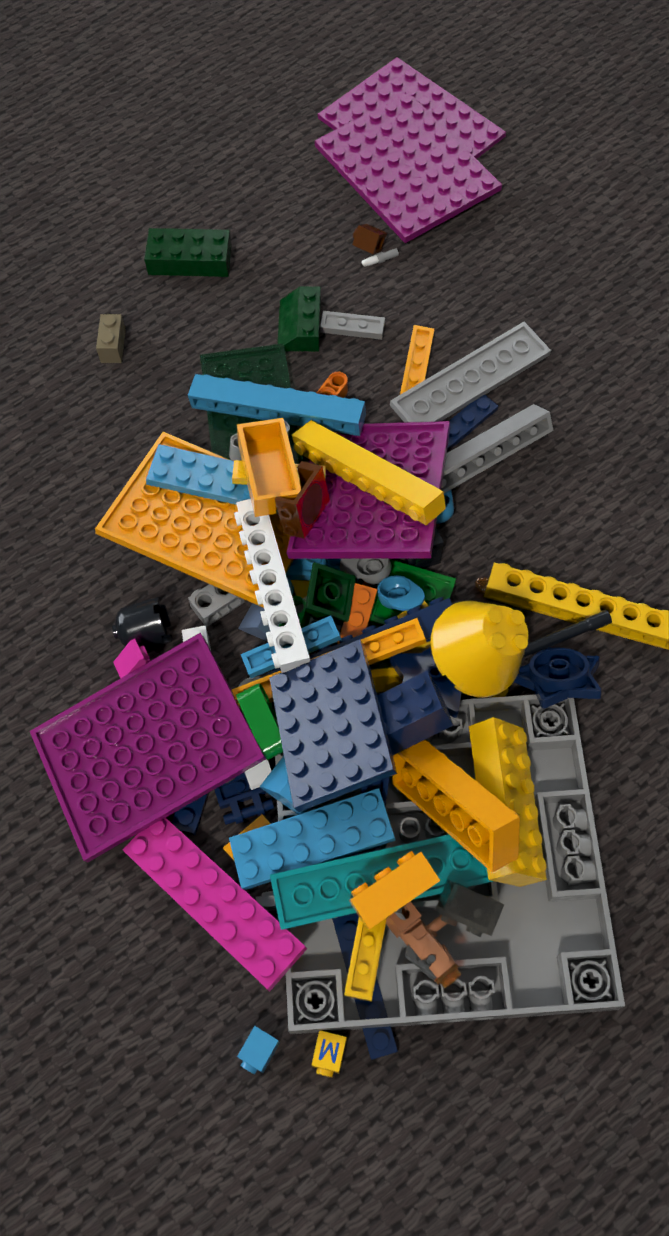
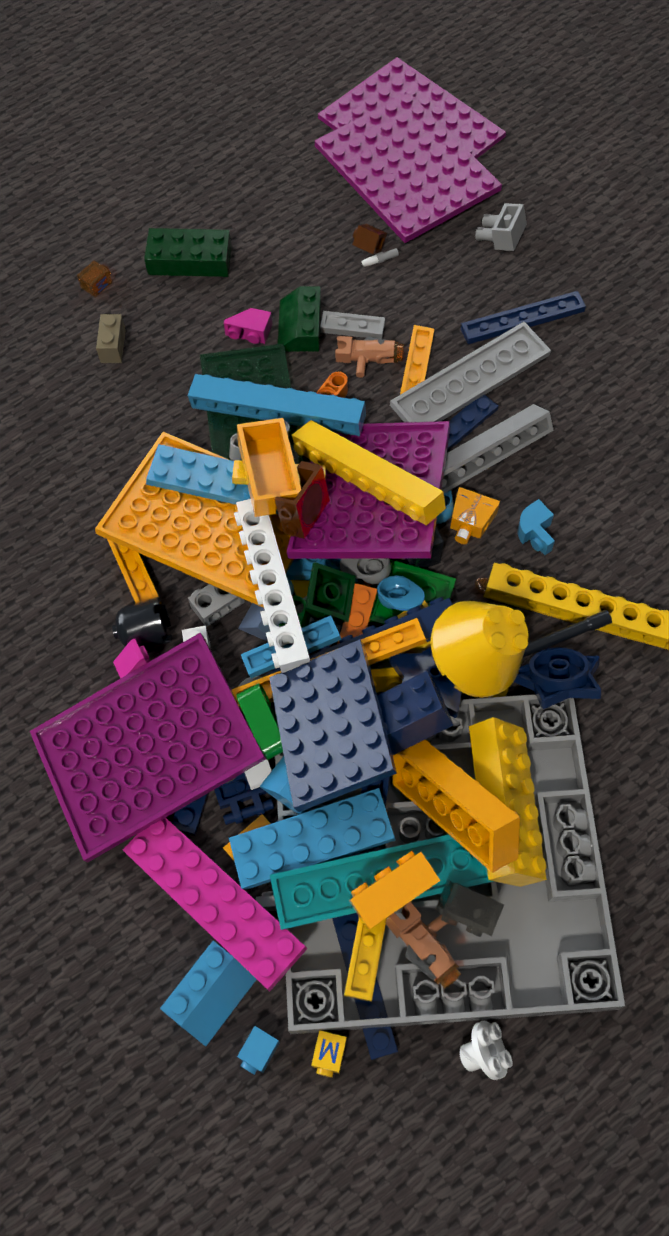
none -> clear orange brick [77,260,112,298]
none -> light orange plate [107,539,162,604]
none -> dark azure slope [160,941,257,1046]
none -> dark pink slope [224,308,272,344]
none -> nougat piece [335,336,404,378]
none -> light orange torso [450,487,500,544]
none -> dark blue plate [460,291,586,344]
none -> white plate [460,1021,513,1080]
none -> light grey brick [475,203,527,251]
none -> dark azure brick [517,499,555,555]

